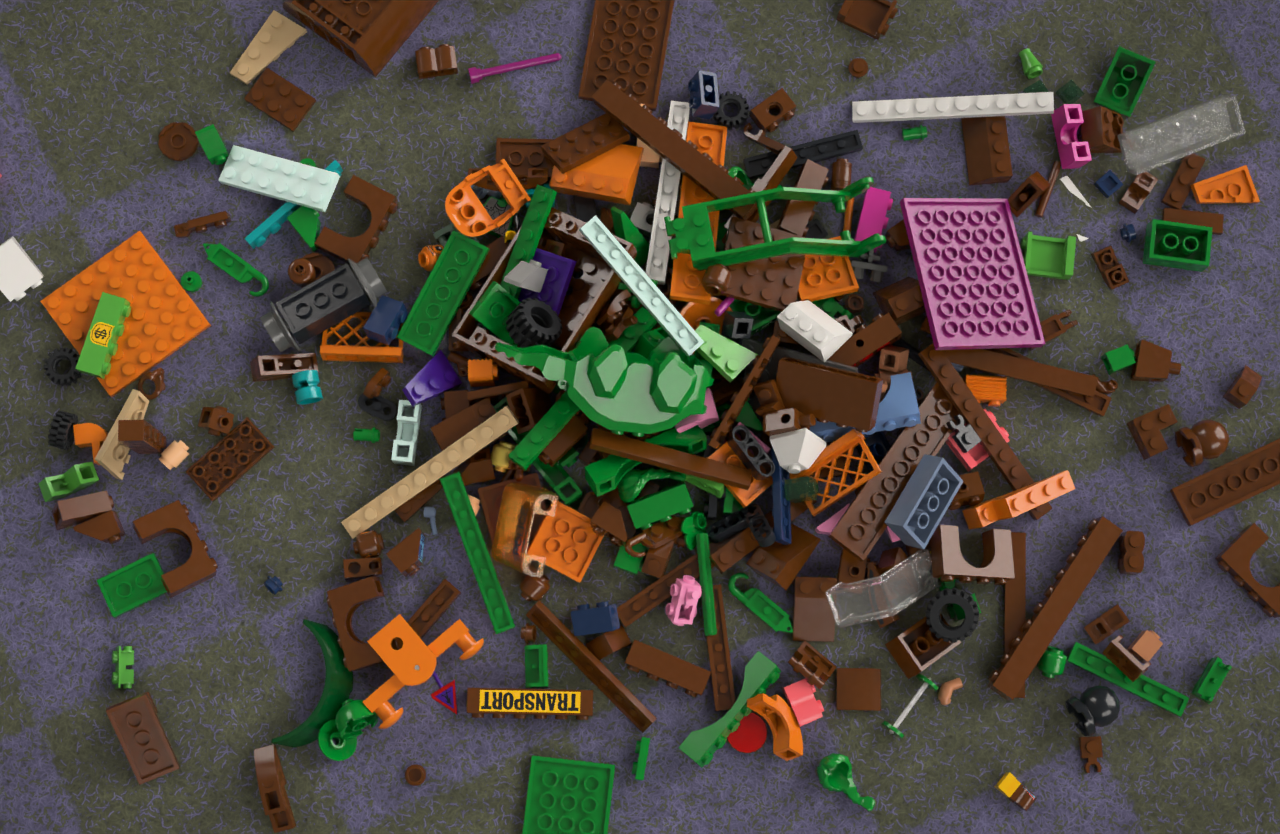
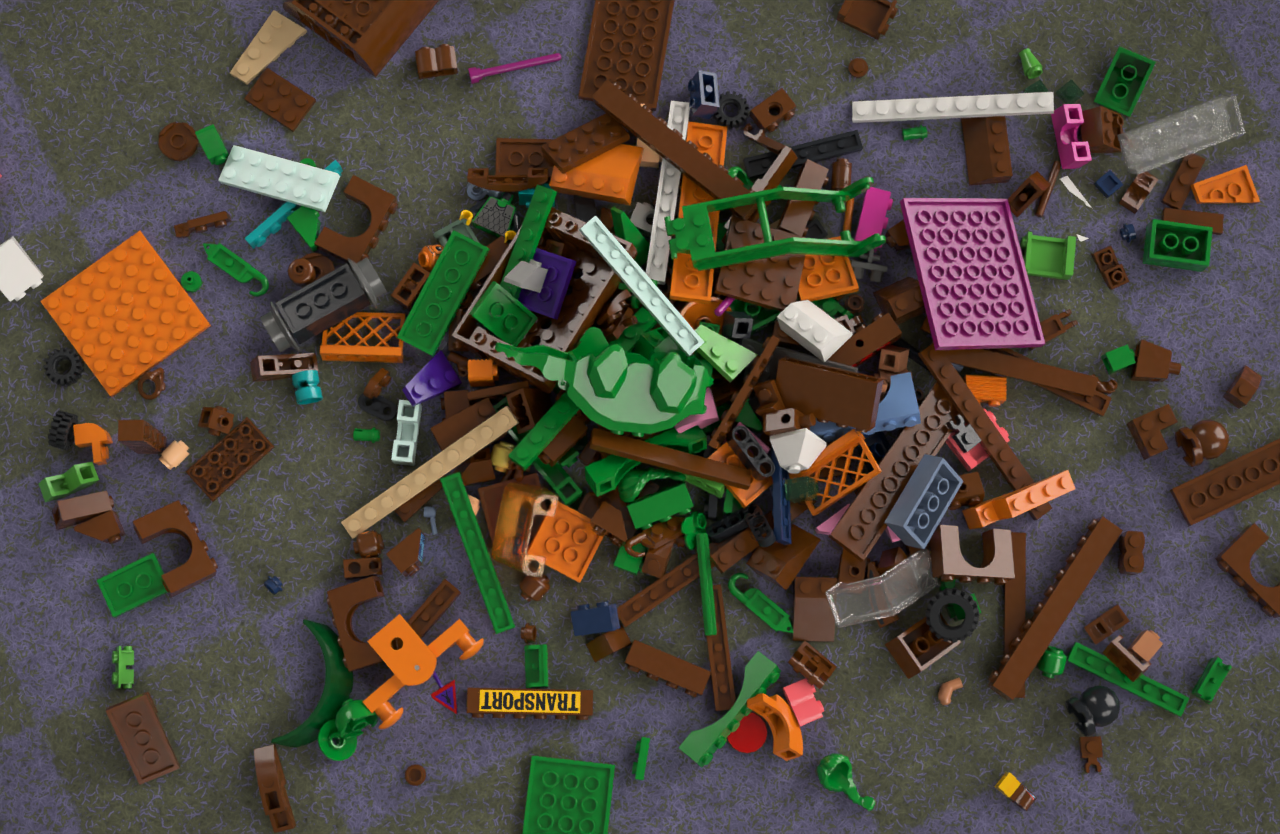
bright green brick [75,292,131,379] -> none
tan wing [95,389,149,480] -> none
dark blue brick [363,295,408,345] -> none
orange slope [445,159,531,237] -> none
black tyre [506,298,563,348] -> none
reddish brown plate [526,600,657,733] -> none
bright pink brick [666,575,702,626] -> none
reddish brown head [702,264,731,296] -> none
reddish brown slope [837,668,881,711] -> none
axle [882,673,938,739] -> none
none -> reddish brown brick [391,263,430,311]

